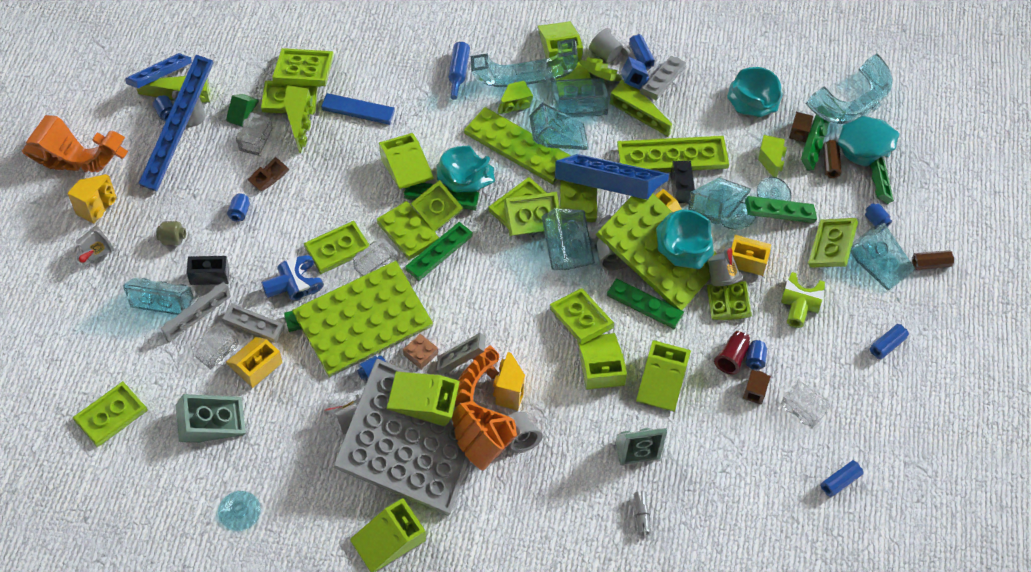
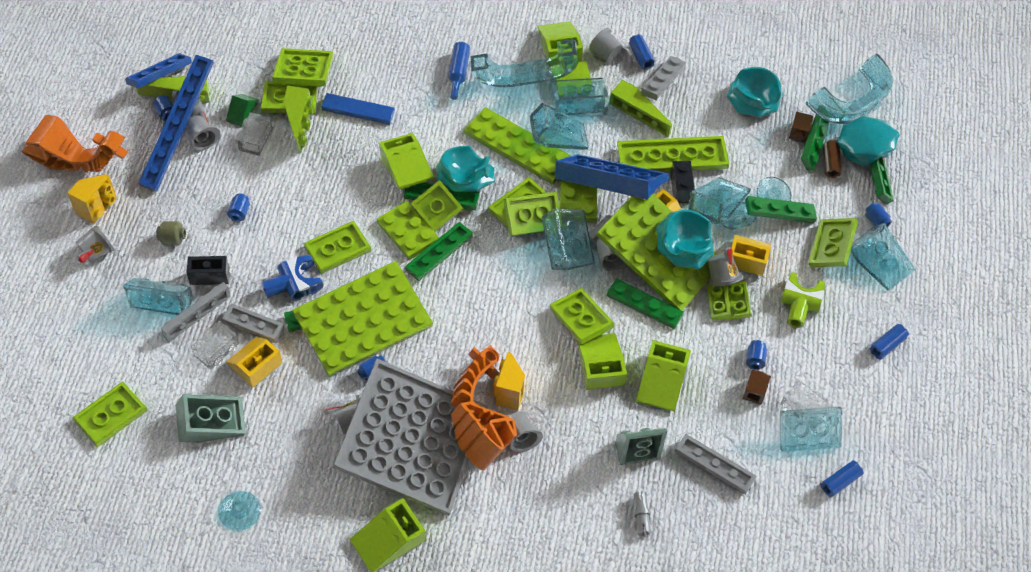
reddish brown slope [247,156,290,192] -> none
clear brick [353,238,398,276] -> none
lime slope [387,371,460,426] -> none
nougat piece [403,334,438,370] -> none
light grey plate [436,332,486,375] -> none
lime slope [497,81,533,114] -> none
lime slope [580,57,622,81] -> none
blue brick [621,57,649,90] -> none
dark red plant [714,331,750,375] -> none
lime slope [758,135,787,178] -> none
reddish brown axle [912,250,954,270] -> none
none -> light grey hat [184,111,221,151]
none -> light grey plate [675,434,757,495]
none -> clear light blue plate [780,407,842,452]

